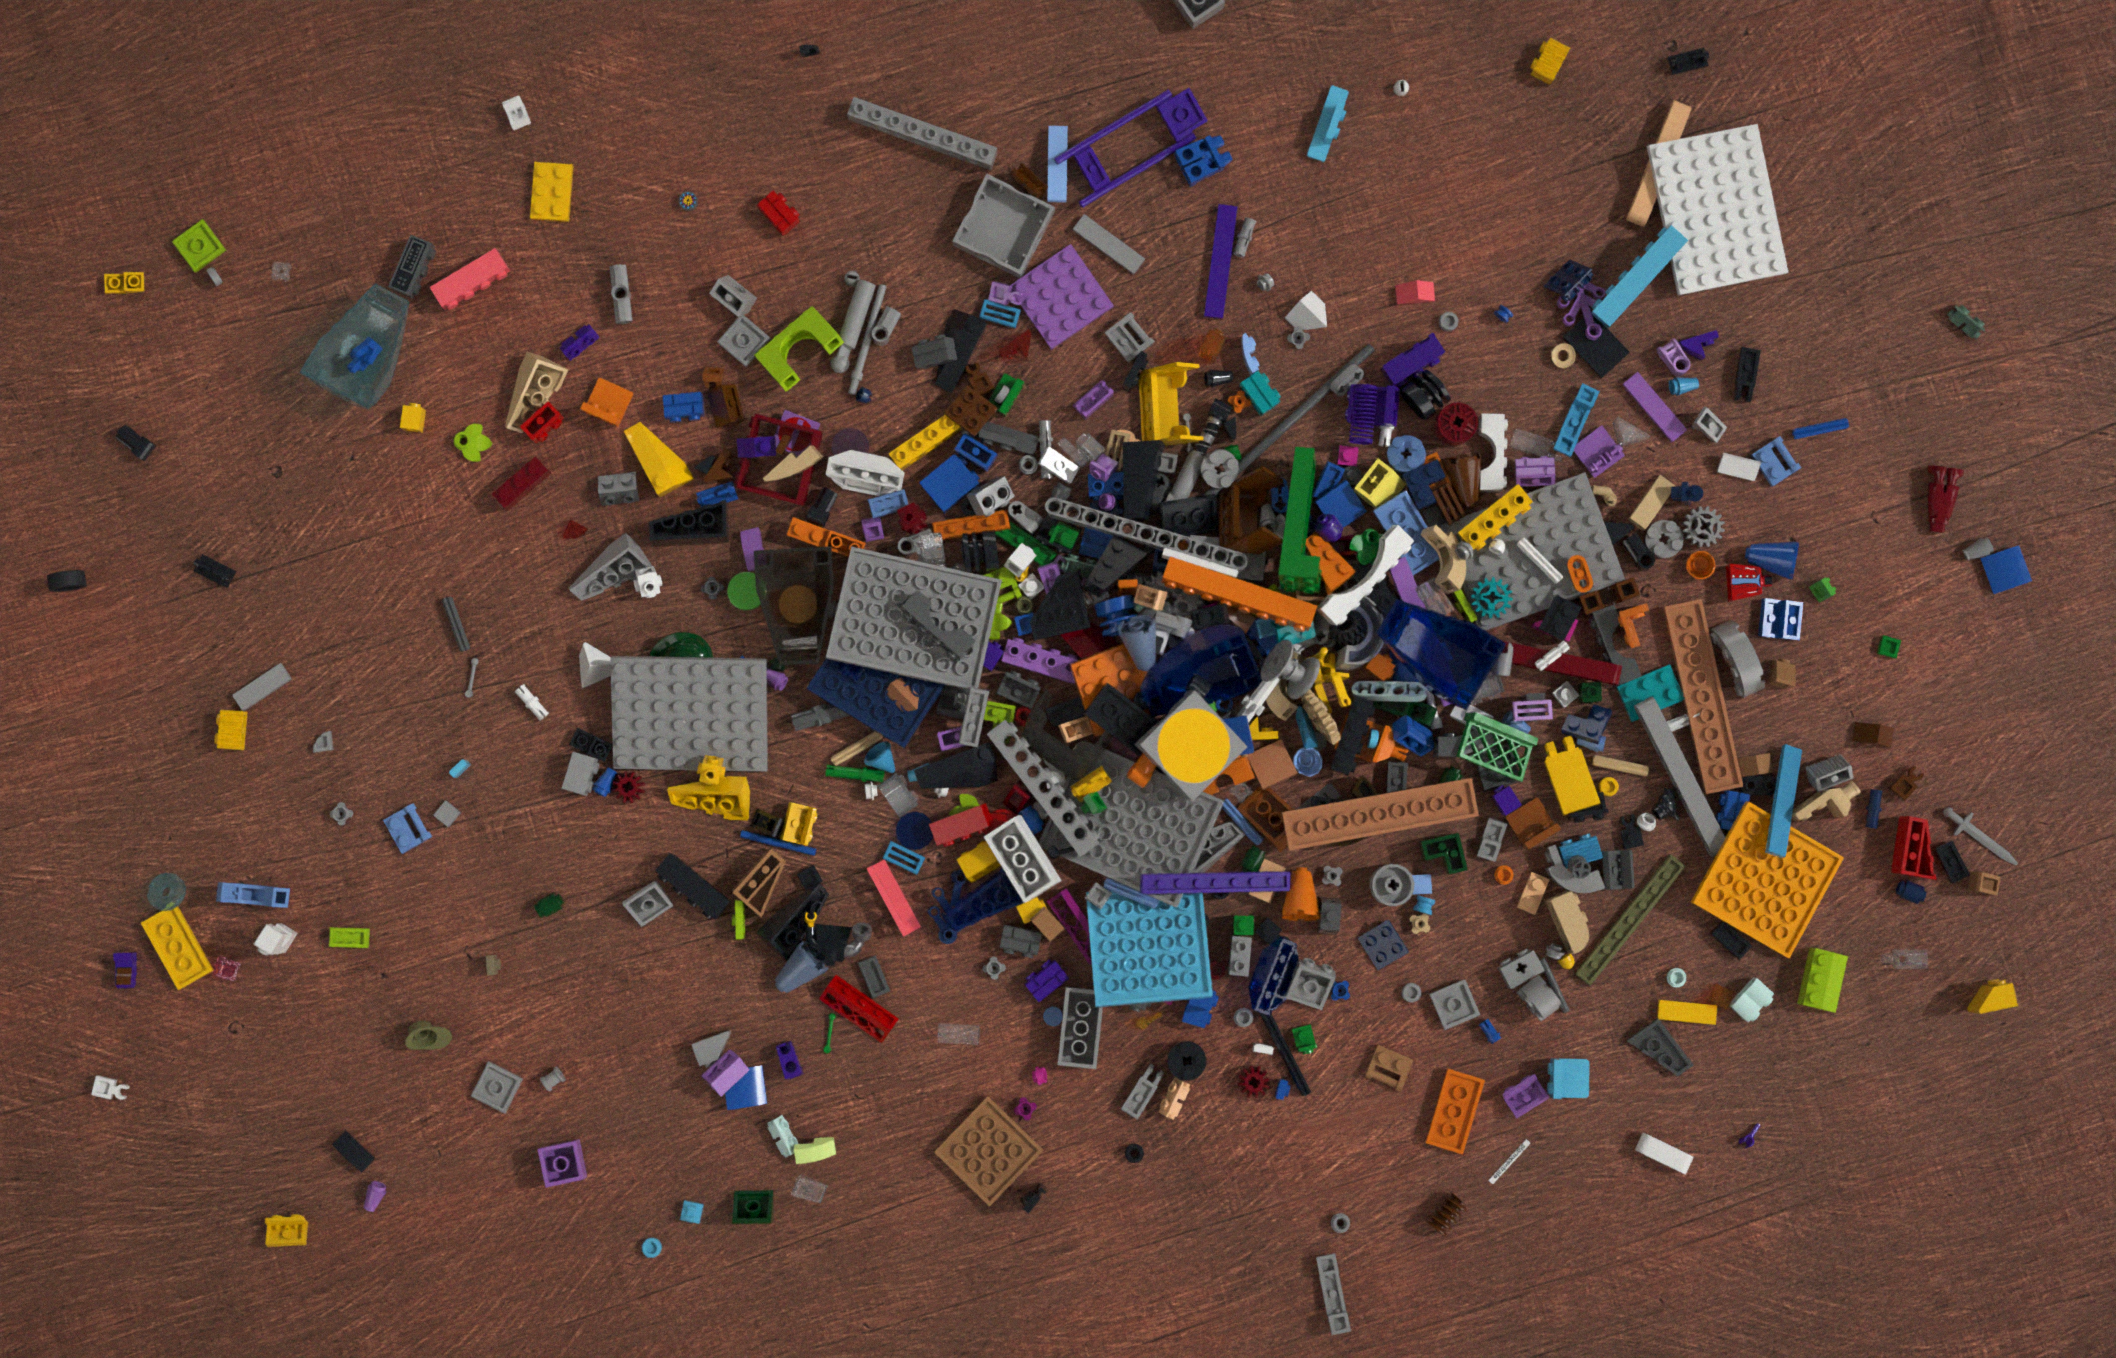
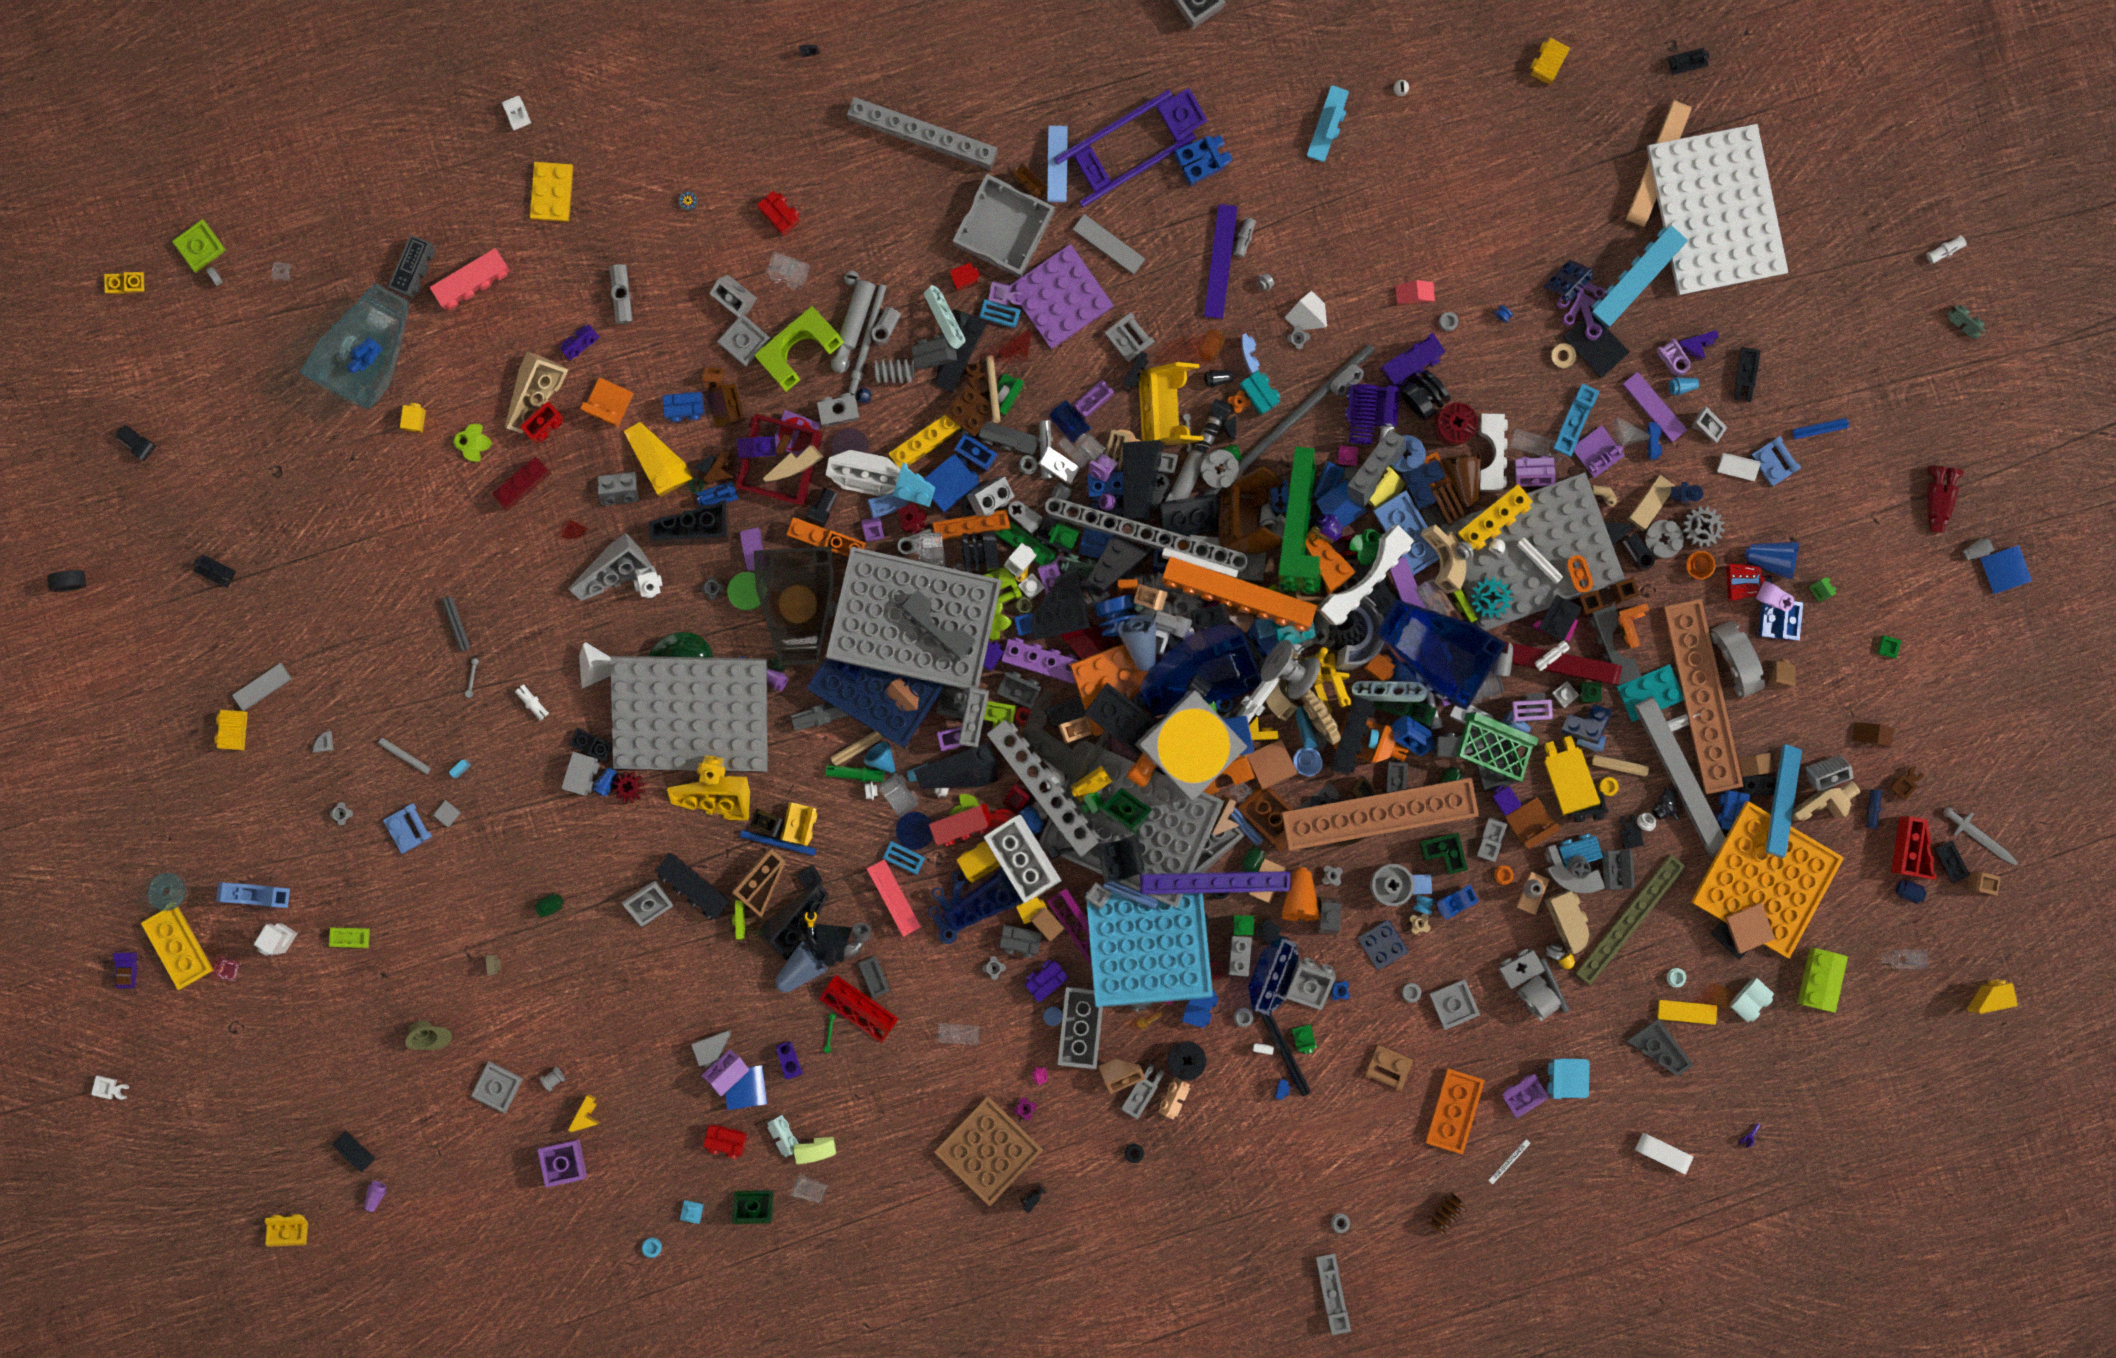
dark red gear [1237,1065,1270,1098] -> none
blue pin [1478,1019,1501,1044] -> none
none -> light grey bar [378,738,431,774]
none -> yellow slope [568,1094,600,1132]
none -> clear green hinge [689,477,704,493]
none -> red brick [703,1123,748,1159]
none -> clear brick [766,252,811,290]
none -> light grey brick [817,393,860,427]
none -> light grey piece [875,359,914,384]
none -> medium azure wing [893,463,935,507]
none -> light aqua beam [924,285,965,349]
none -> red brick [950,262,980,292]
none -> tan bar [986,356,1001,423]
none -> clear blue slope [1049,400,1091,443]
none -> black bracket [1097,834,1145,883]
none -> medium nougat slope [1098,1059,1146,1094]
none -> dark green slope [1100,788,1152,834]
none -> medium nougat slope [1211,795,1239,835]
none -> clear yellow hand [1307,526,1334,544]
none -> dark grey arch [1348,430,1406,506]
none -> blue brick [1437,884,1479,920]
none -> light grey cone [1523,879,1543,898]
none -> blue plate [1646,422,1662,460]
none -> nougat tile [1725,903,1775,954]
none -> lavender piece [1756,581,1794,611]
none -> white pin [1926,235,1966,264]

